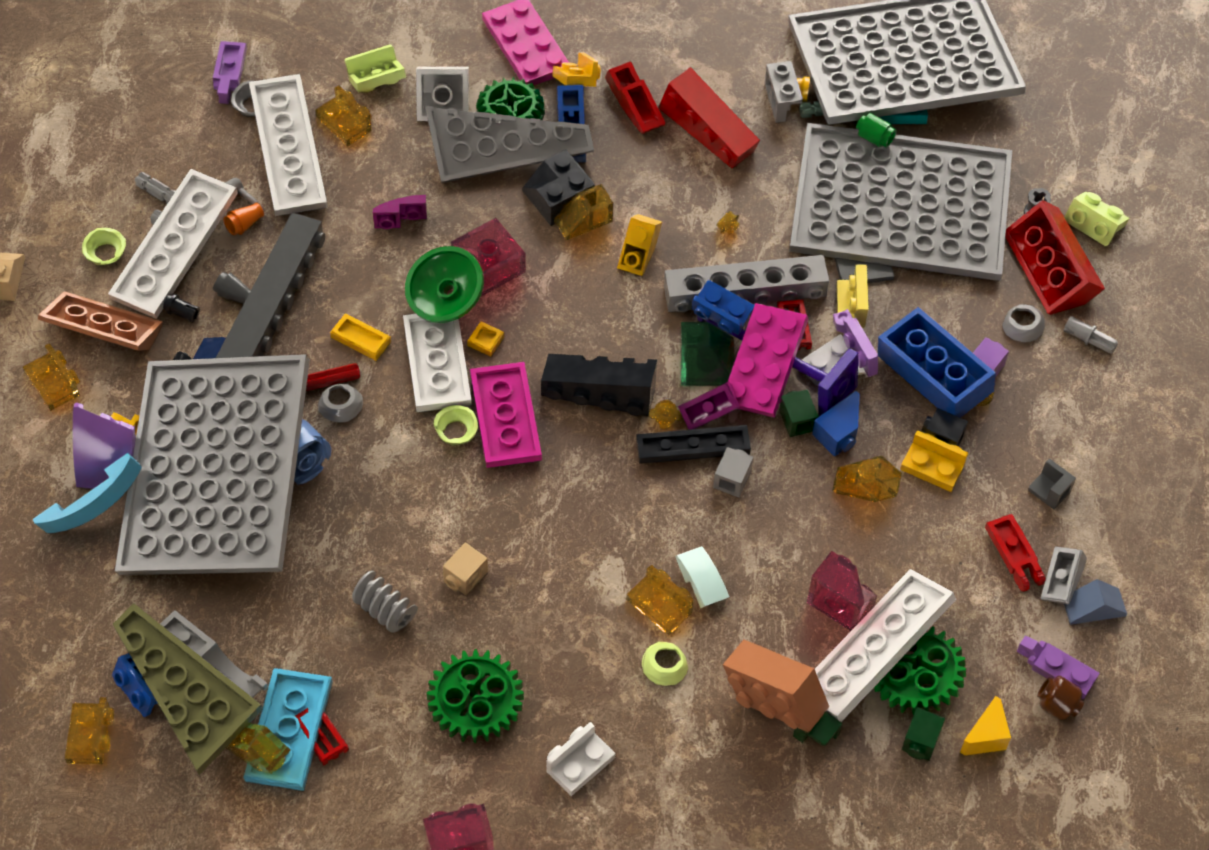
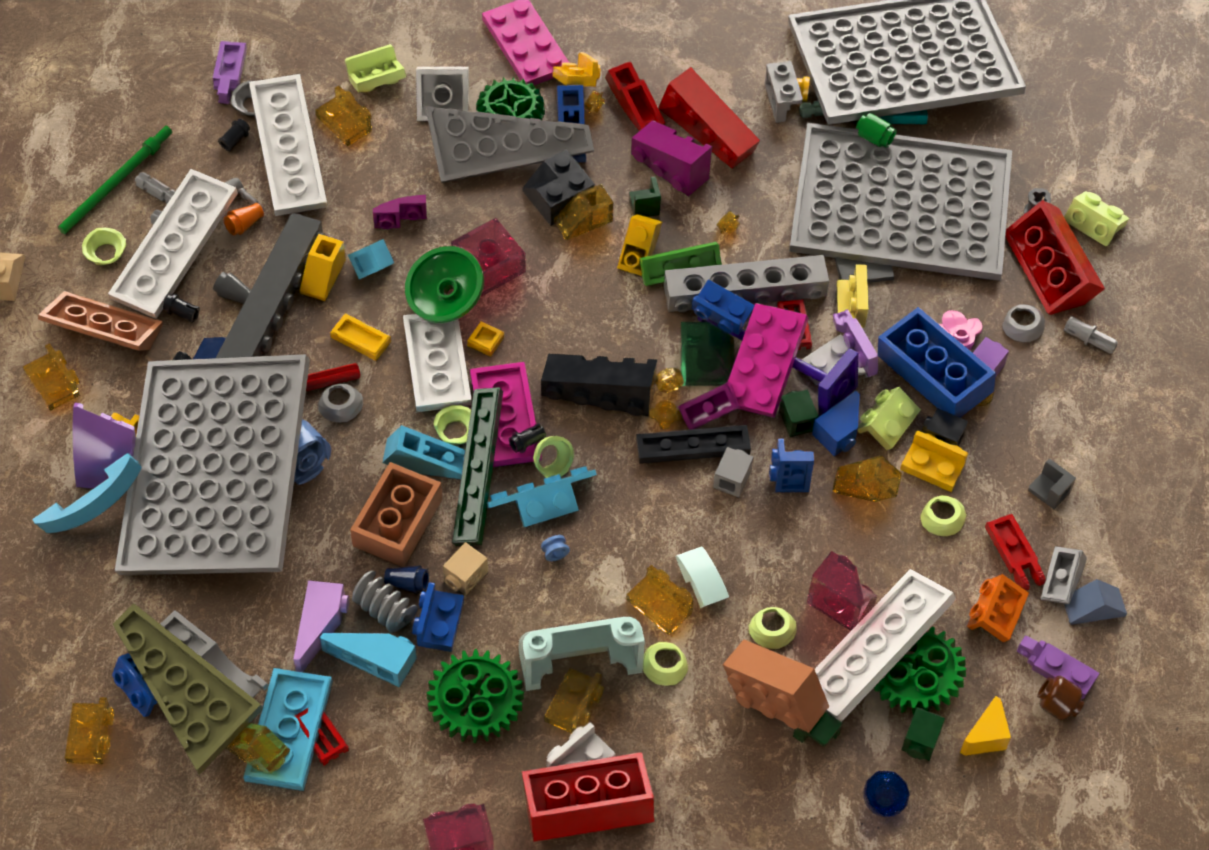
none -> green bar [58,126,173,234]
none -> black pin [218,119,250,151]
none -> lavender slope [293,581,349,672]
none -> yellow slope [300,234,346,301]
none -> medium azure slope [320,633,417,687]
none -> medium azure panel [348,239,394,279]
none -> nougat brick [350,462,442,567]
none -> medium azure slope [382,425,465,479]
none -> dark blue cone [384,565,429,594]
none -> blue bracket [412,582,464,652]
none -> dark green tile [452,387,503,547]
none -> medium azure bracket [487,466,597,527]
none -> black pin [508,423,546,453]
none -> light aqua windscreen [519,617,645,691]
none -> red slope [522,752,654,842]
none -> yellowish green piece [533,436,574,478]
none -> medium blue bush [541,535,570,561]
none -> clear yellow bracket [544,668,605,733]
none -> clear yellow plate [584,90,605,113]
none -> dark green panel [629,176,661,217]
none -> magenta wedge [631,120,712,197]
none -> bright green plate [639,242,722,286]
none -> clear yellow tile [656,368,684,393]
none -> yellowish green piece [749,607,797,649]
none -> blue bracket [769,439,814,492]
none -> yellowish green bracket [857,387,921,450]
none -> clear blue hair [863,770,910,817]
none -> yellowish green piece [920,495,966,536]
none -> bright pink plate [939,310,982,350]
none -> orange bracket [967,574,1029,642]

